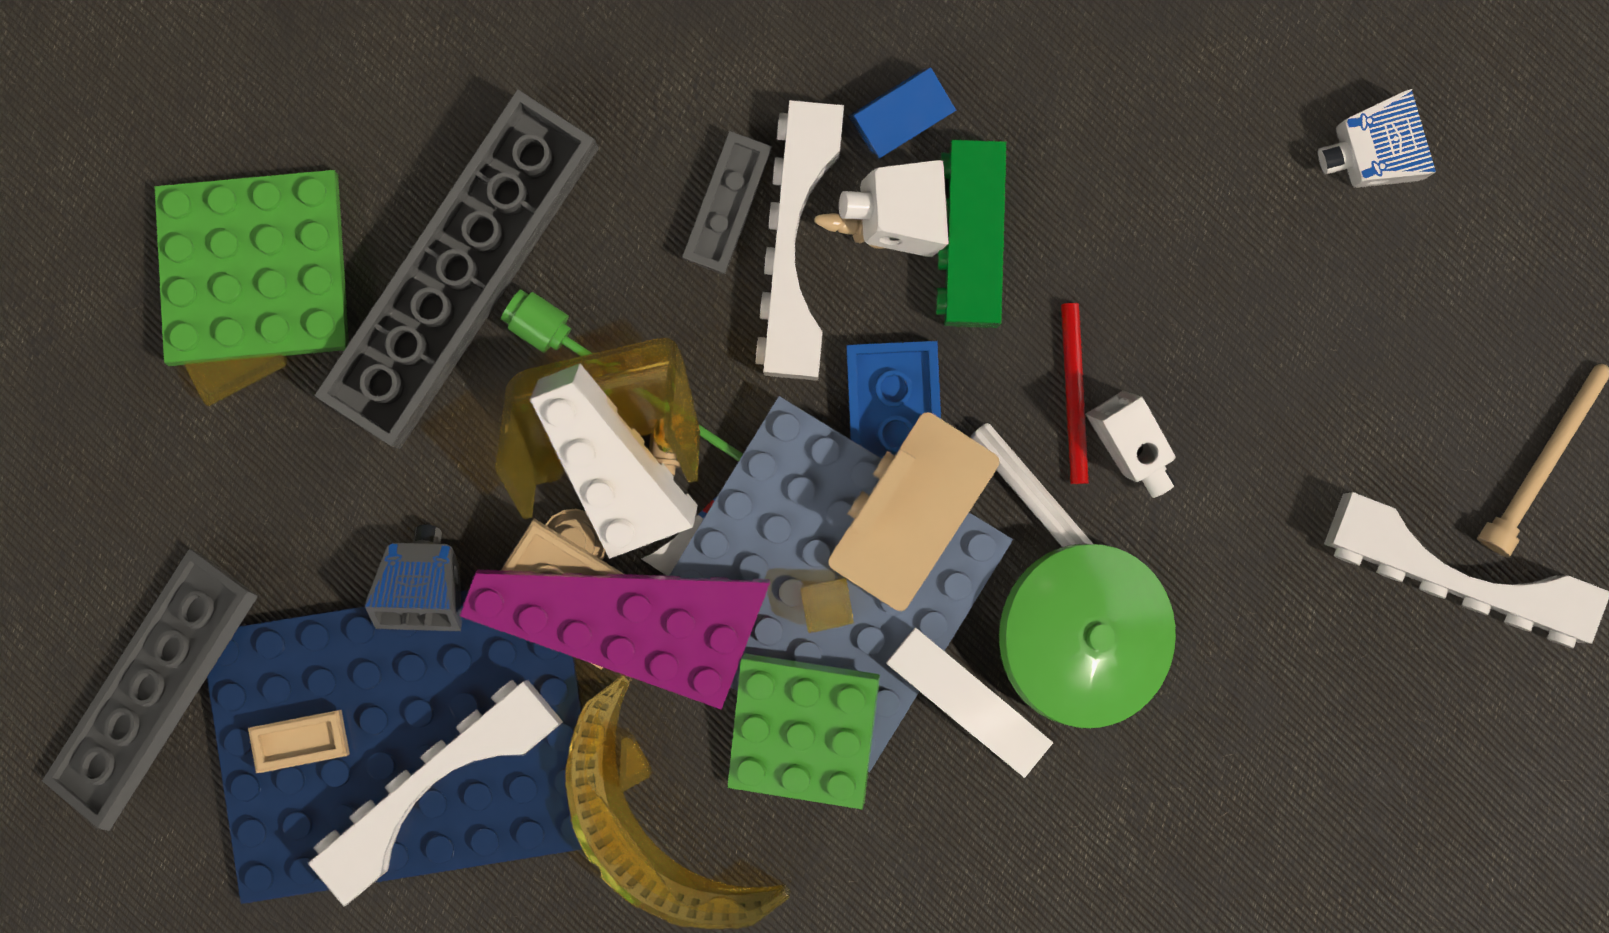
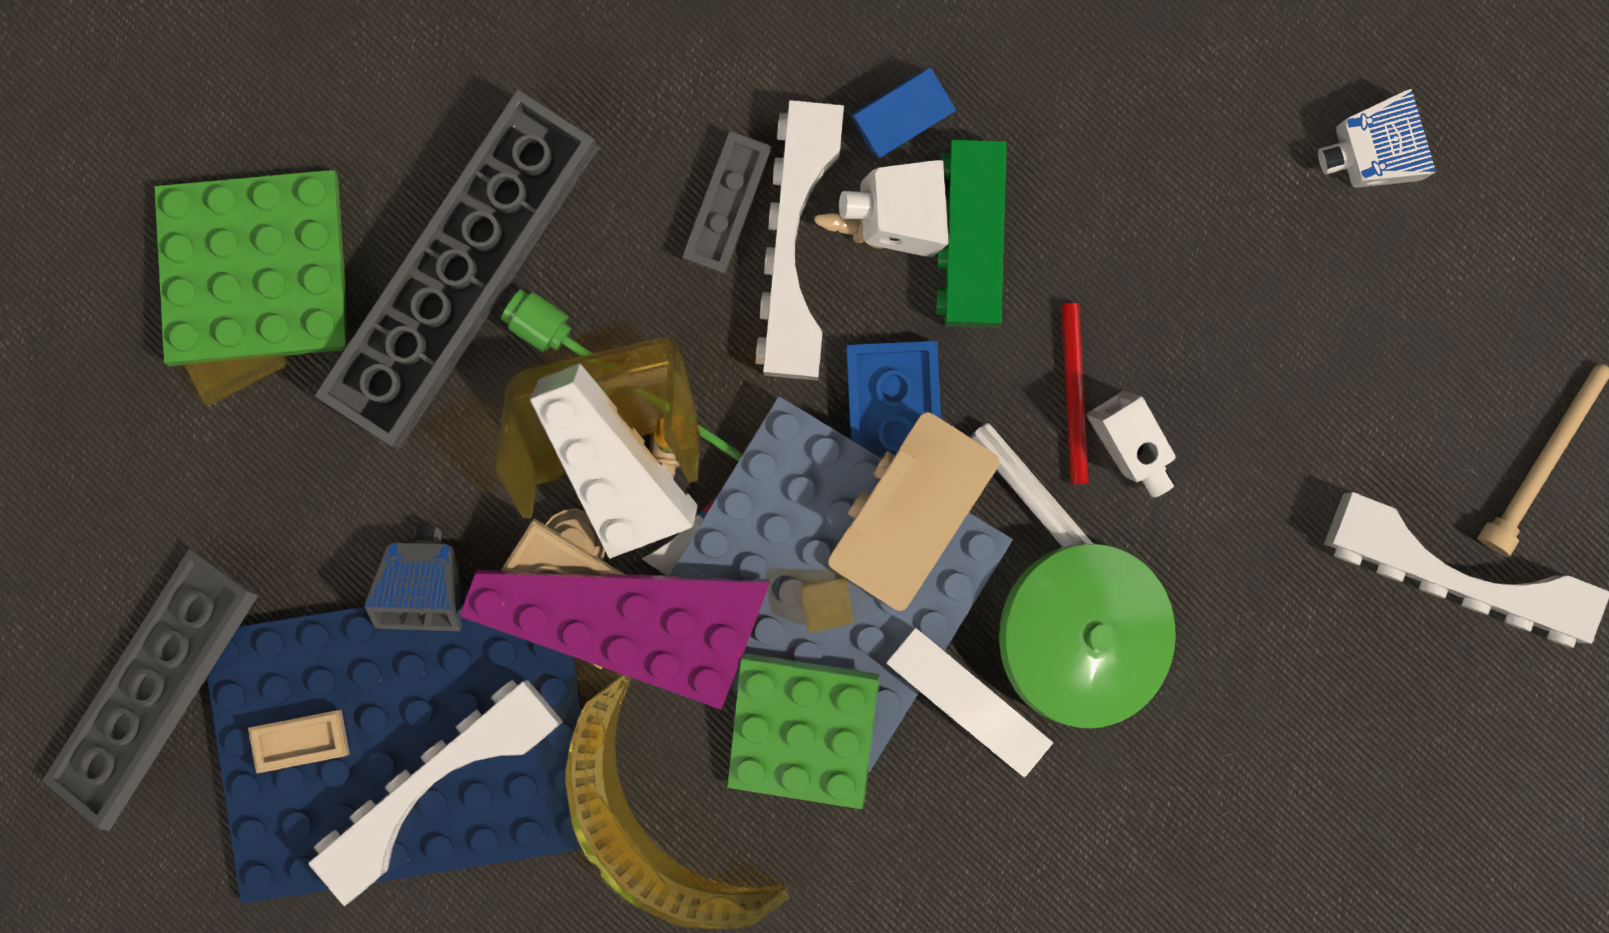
clear yellow slope [620,734,653,793] -> none

